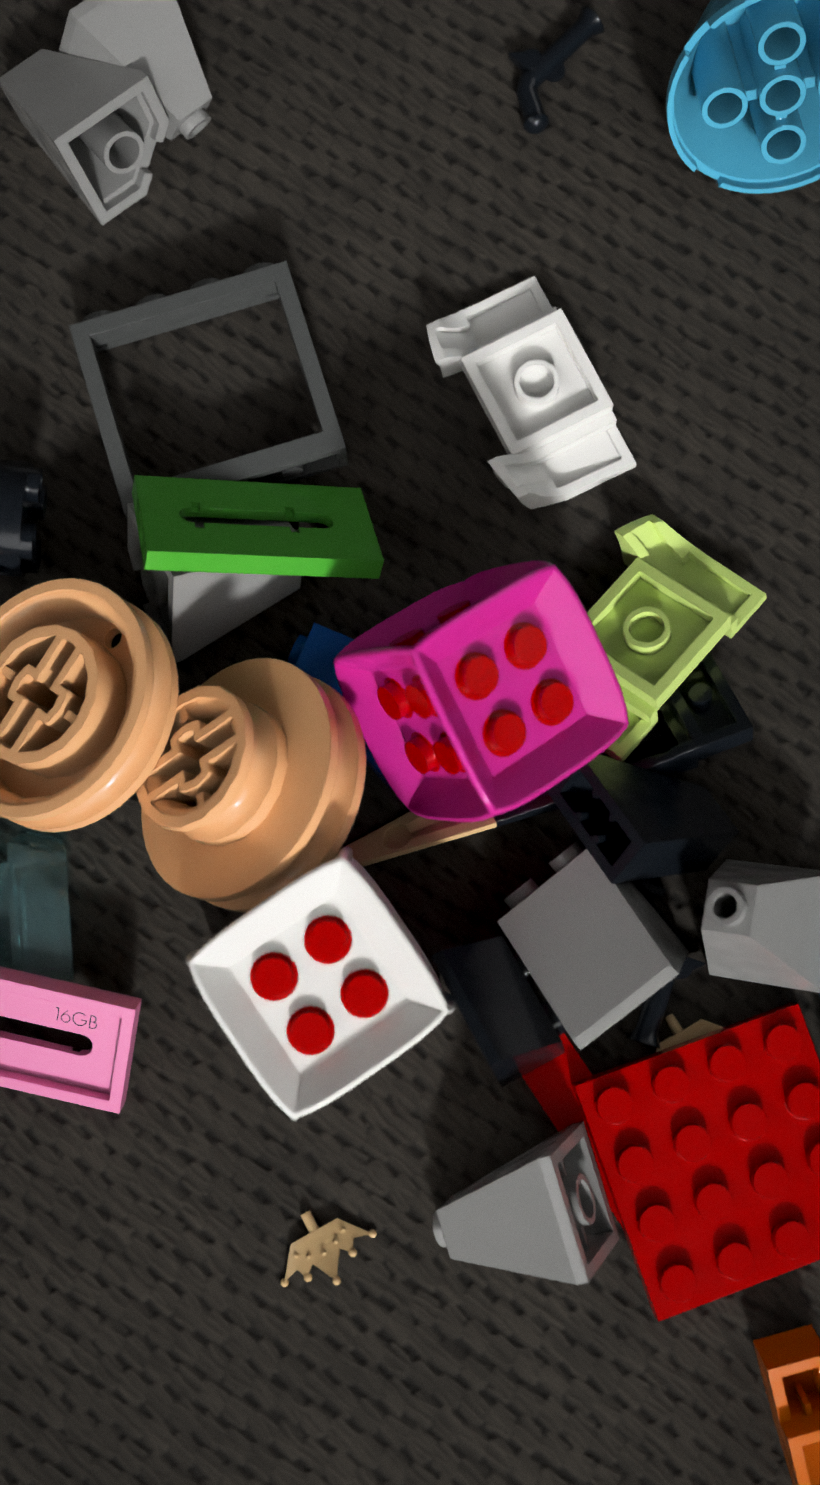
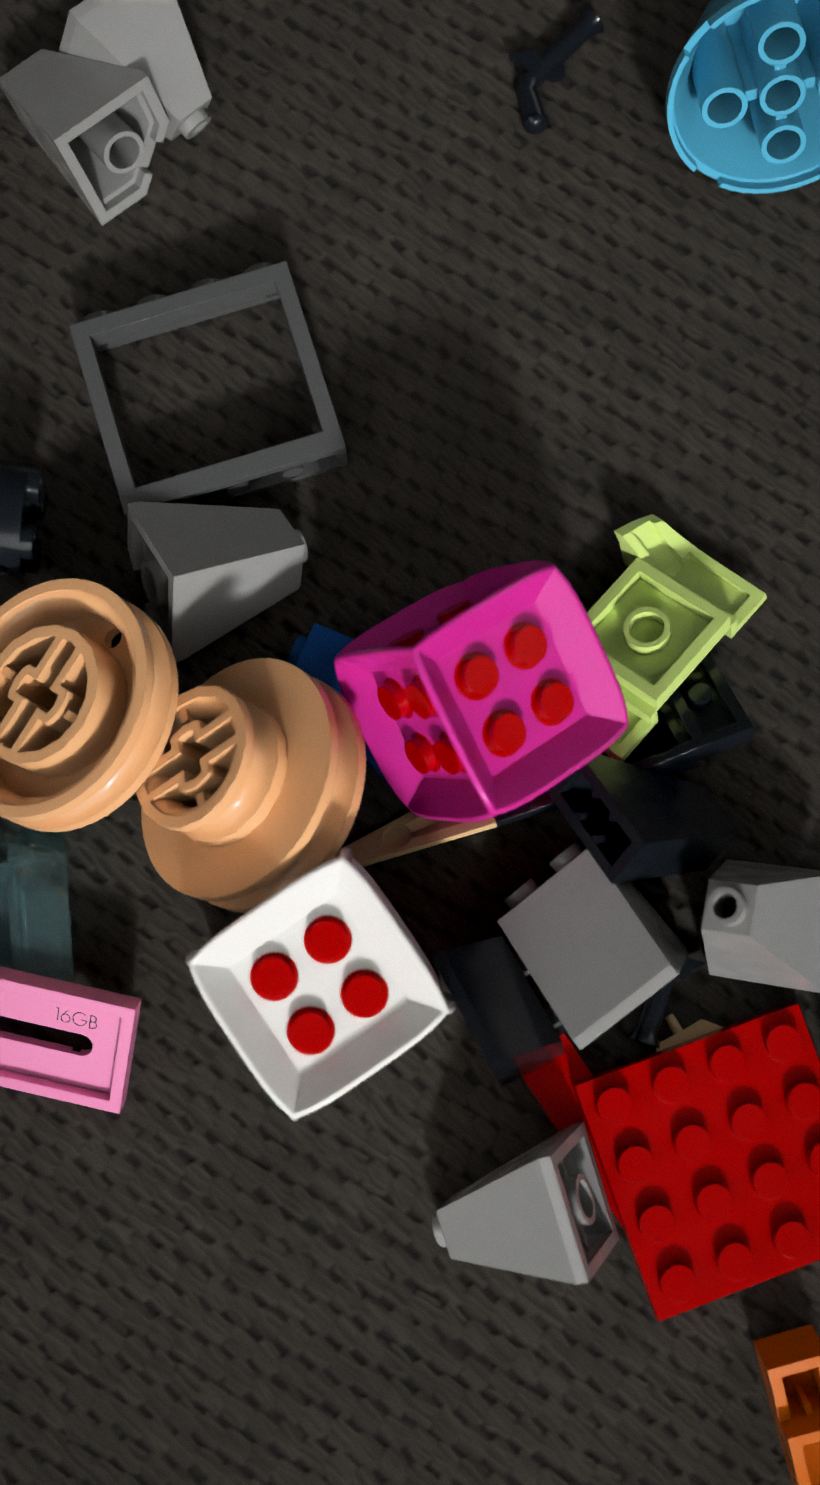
bright green piece [132,475,384,579] -> none
tan piece [280,1210,377,1287] -> none
white piece [426,276,636,509] -> none

